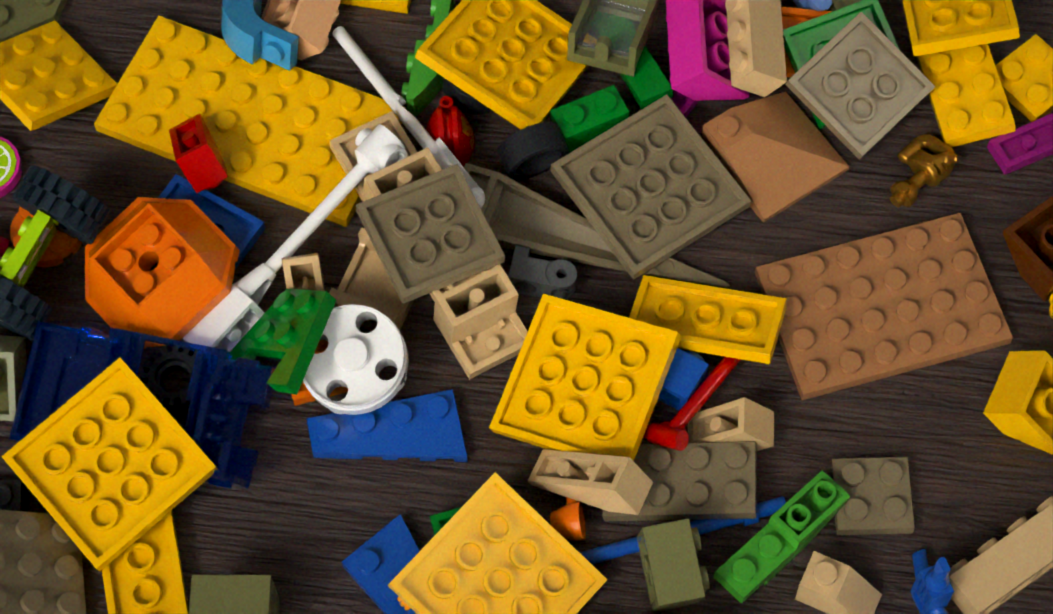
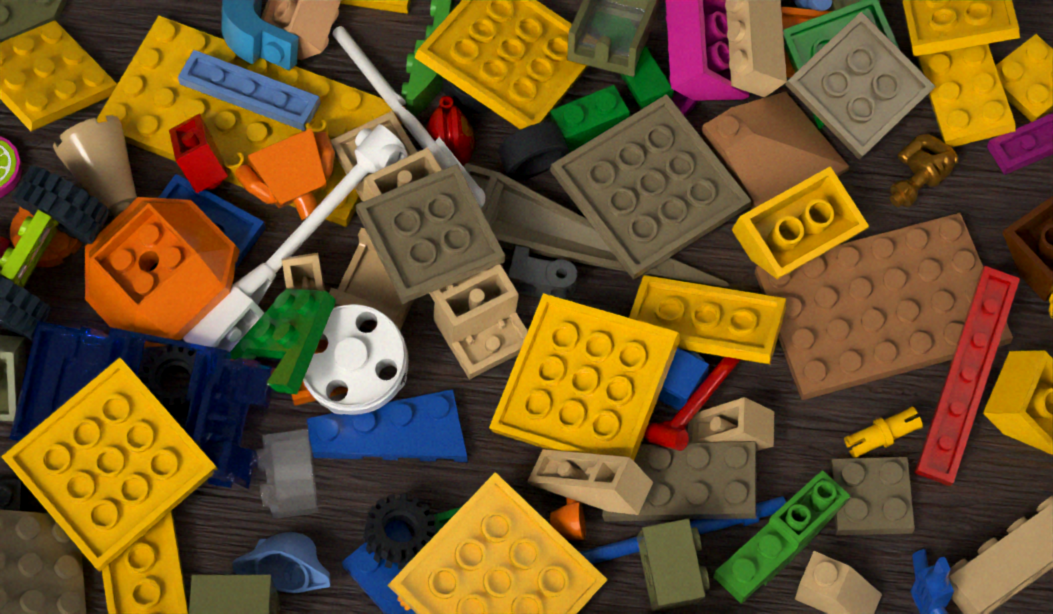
none -> tan cone [53,115,137,218]
none -> medium blue plate [178,50,321,131]
none -> orange torso [224,119,335,221]
none -> medium blue hat [232,532,331,593]
none -> clear brick [257,429,319,519]
none -> black tyre [363,493,436,569]
none -> yellow slope [732,166,869,280]
none -> yellow pin [844,406,923,458]
none -> red plate [914,266,1020,486]

